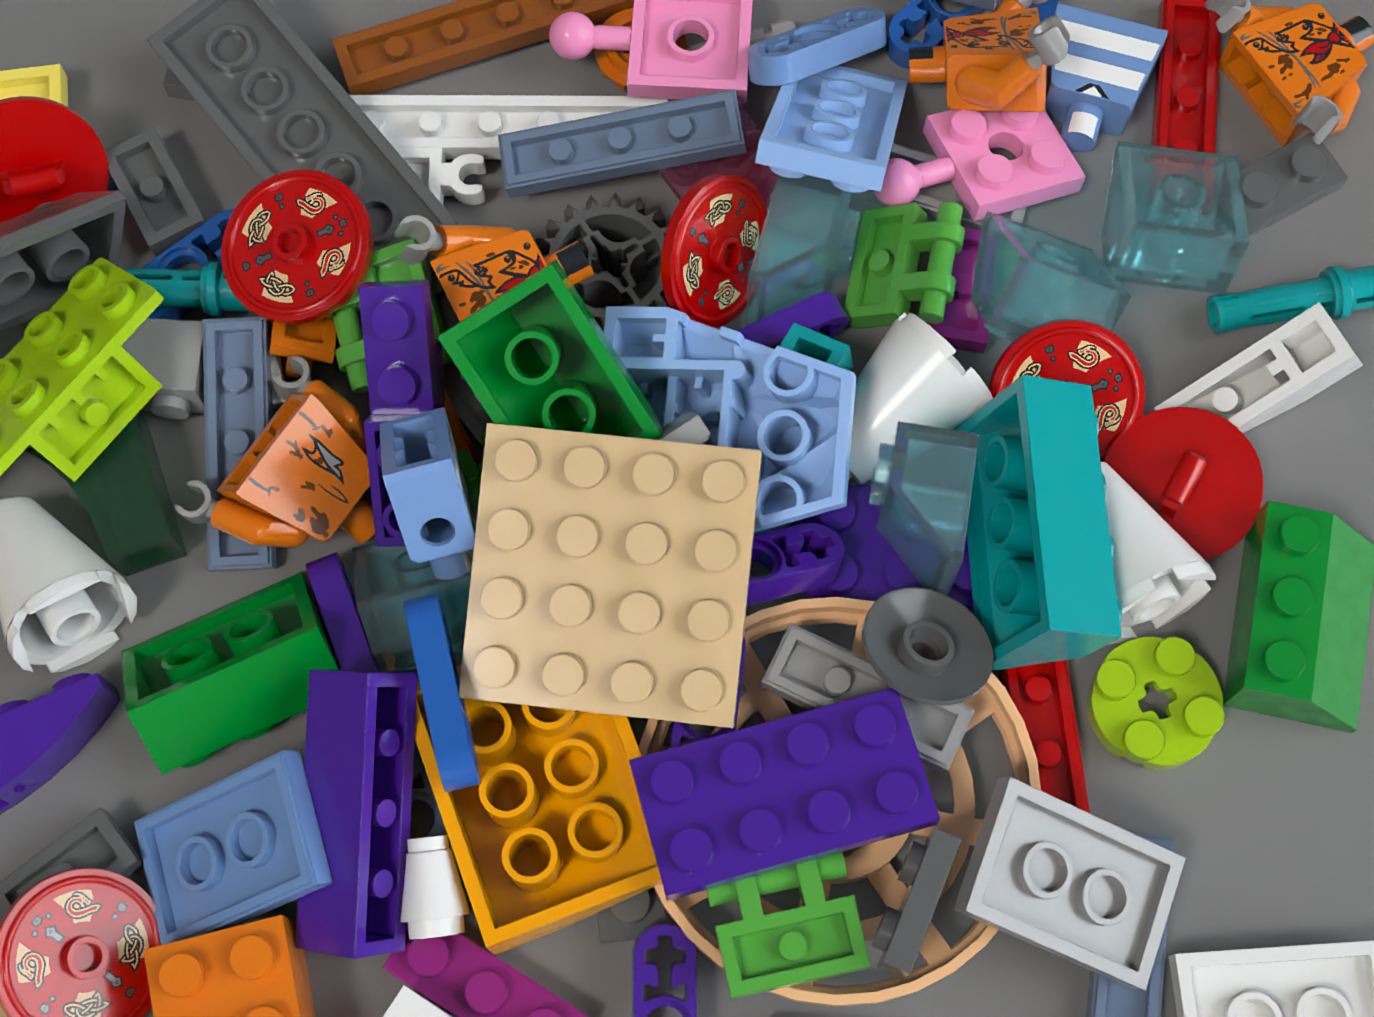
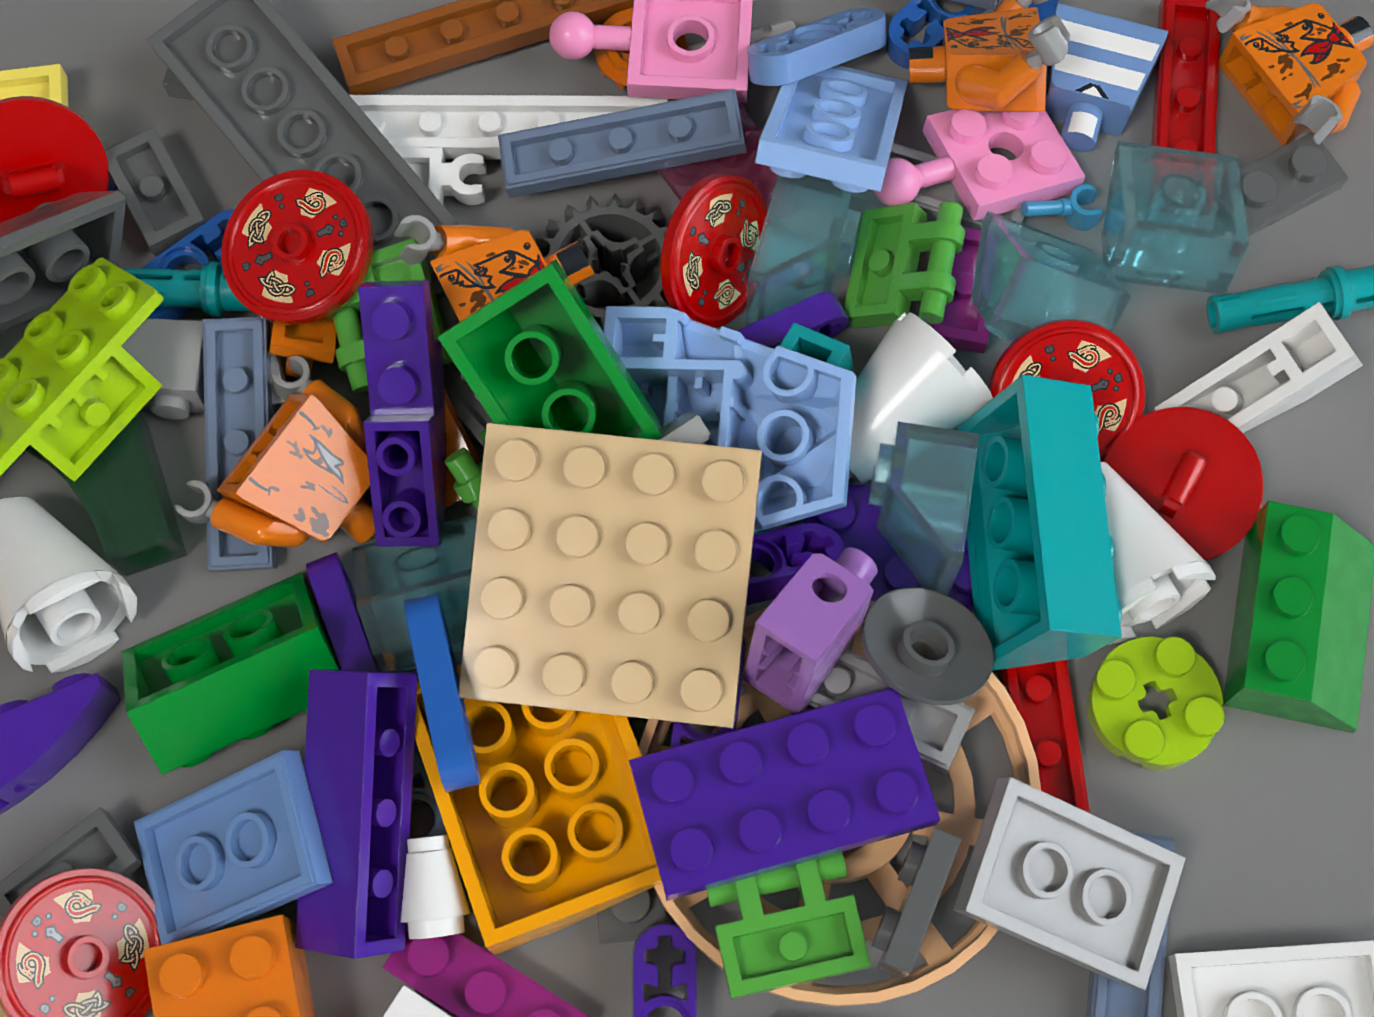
medium blue torso [380,407,476,580] -> none
none -> medium lavender torso [743,547,878,714]
none -> dark azure hand [1021,184,1103,231]

